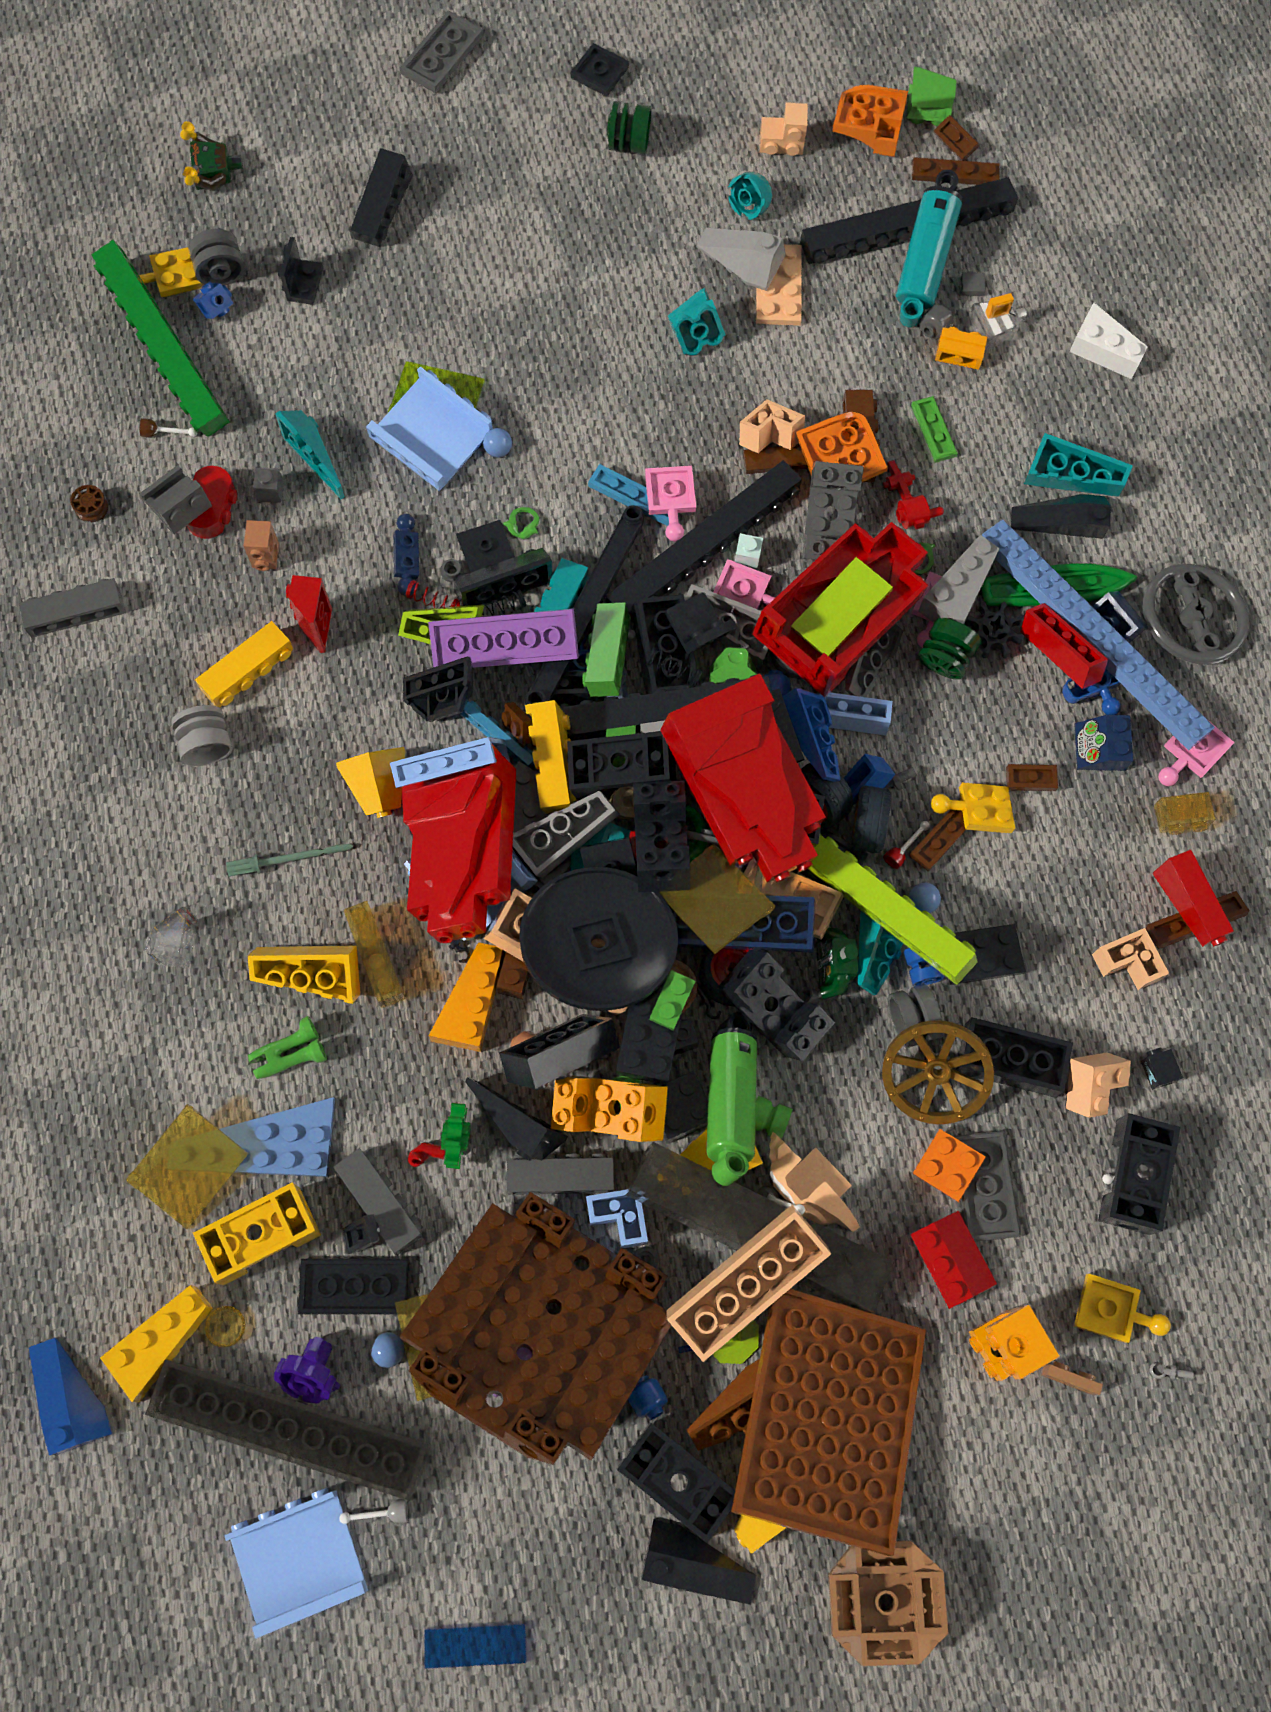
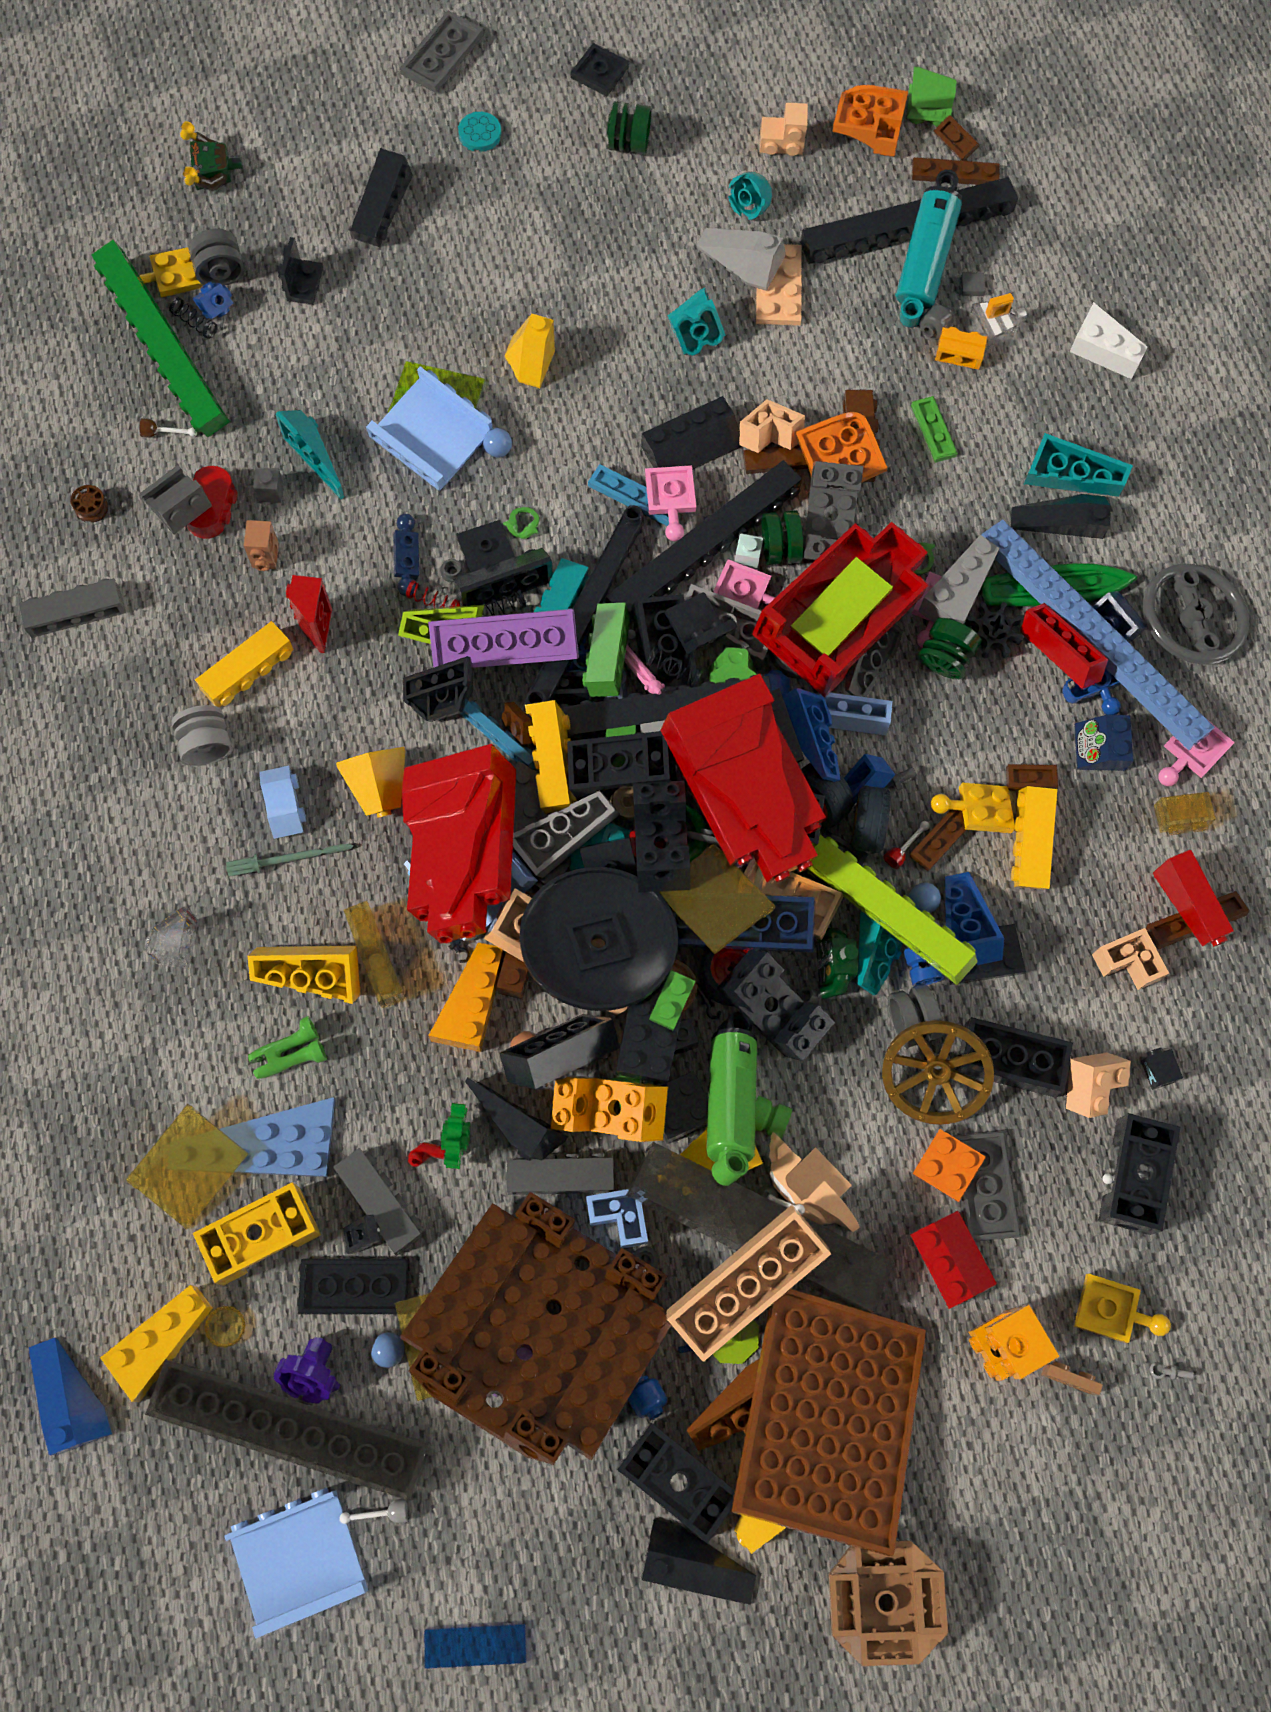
light blue panel [390,737,510,788] -> none
red piece [883,460,944,529] -> none
none -> black piece [169,297,218,339]
none -> light blue brick [260,766,306,839]
none -> teal tile [458,111,501,152]
none -> yellow slope [505,314,555,388]
none -> bright pink wheel [624,645,665,695]
none -> black slope [641,396,742,470]
none -> dark green wheel [762,510,803,566]
none -> blue wedge [945,872,1004,965]
none -> yellow wedge [1011,786,1057,890]

